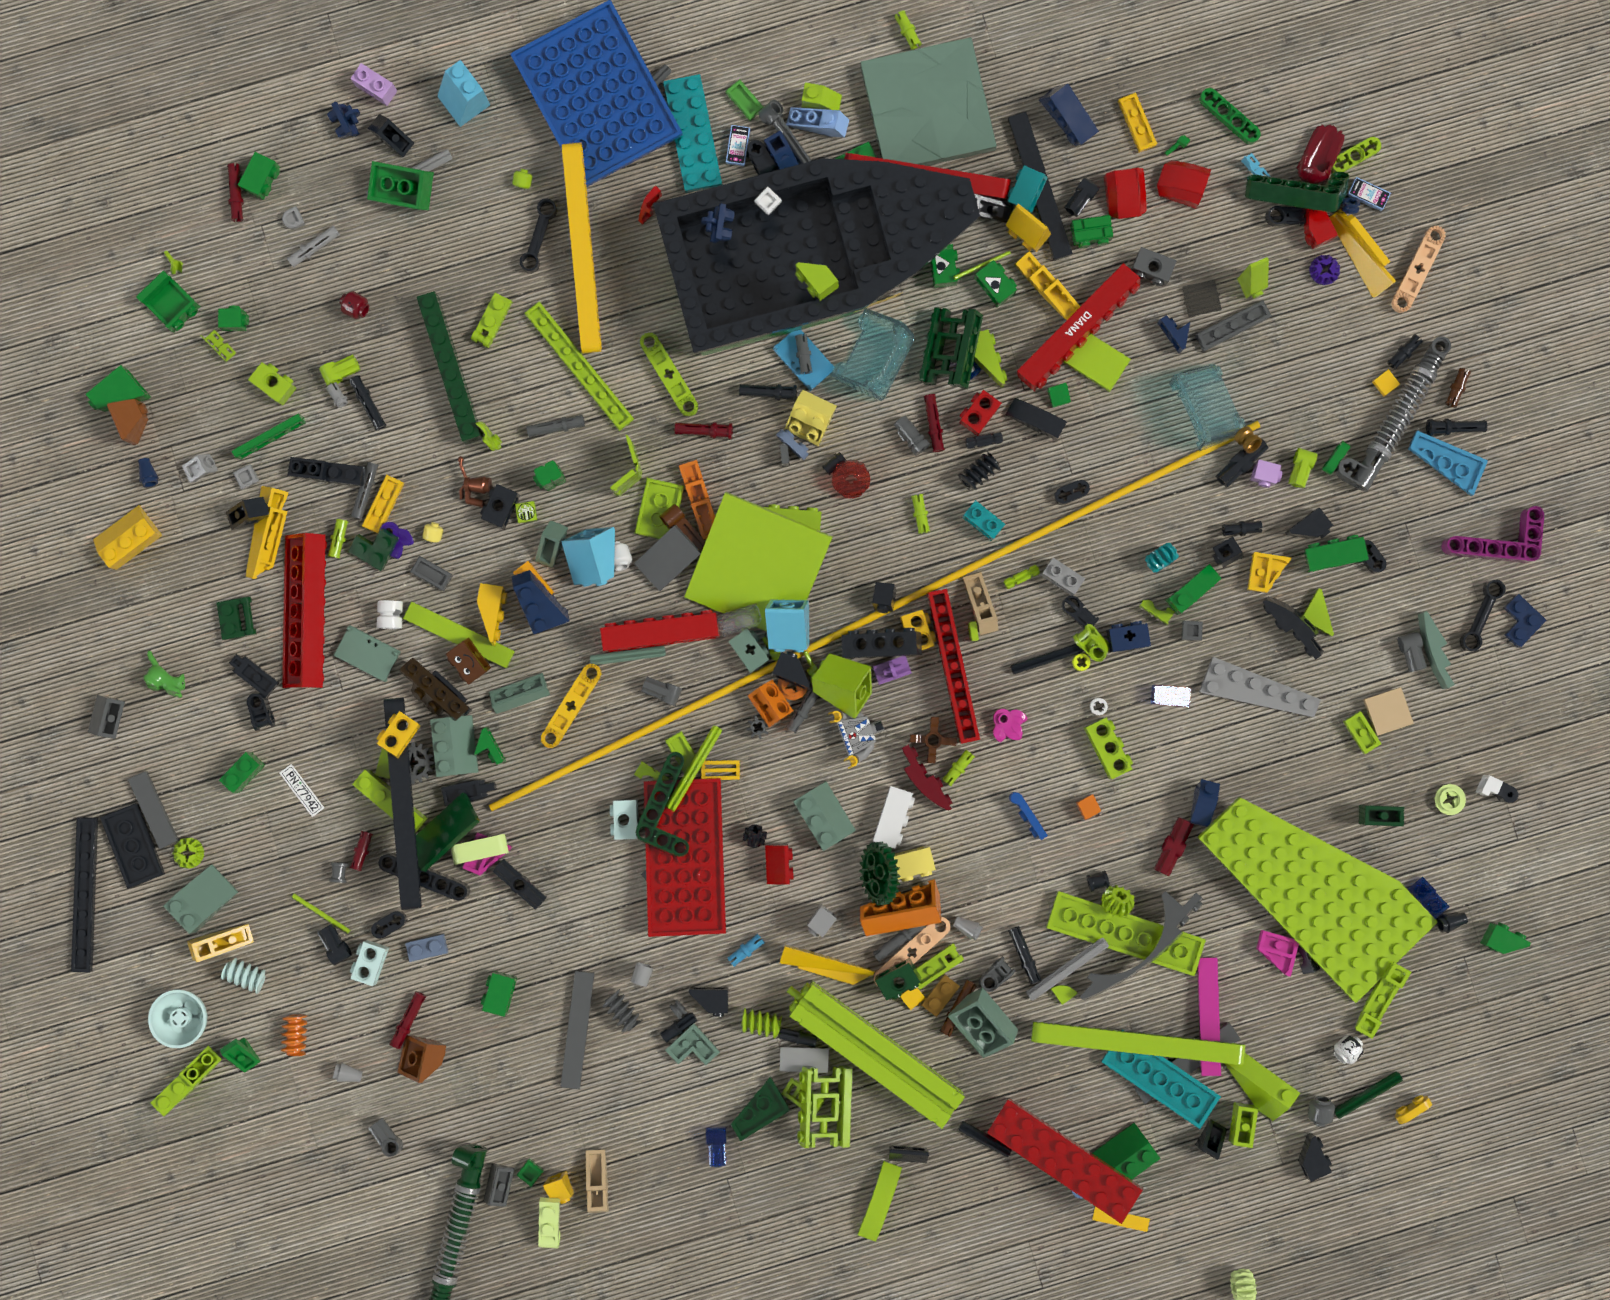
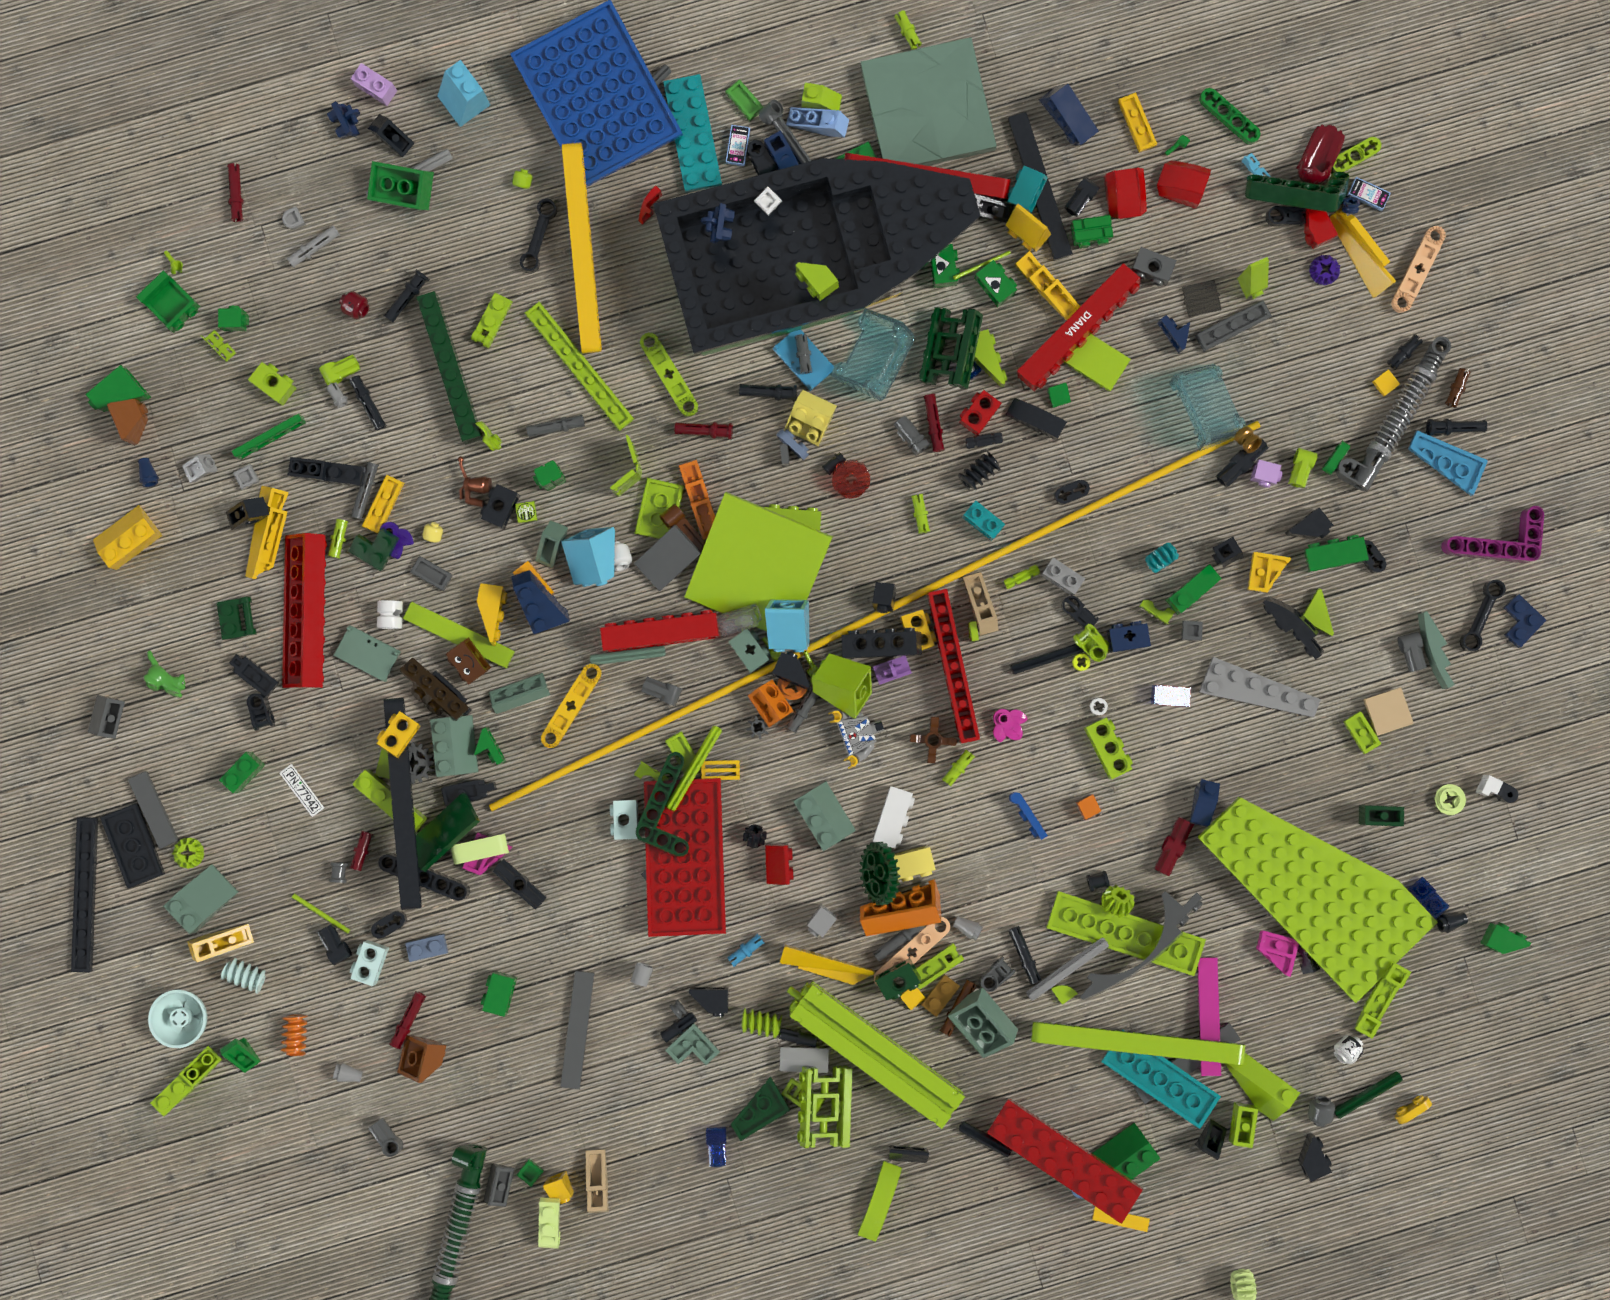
green brick [238,152,280,200] -> none
dark grey piece [602,989,643,1033] -> none
dark red slope [901,744,953,811] -> none
black pin [1222,521,1263,537] -> none
none -> black pin [384,269,430,323]

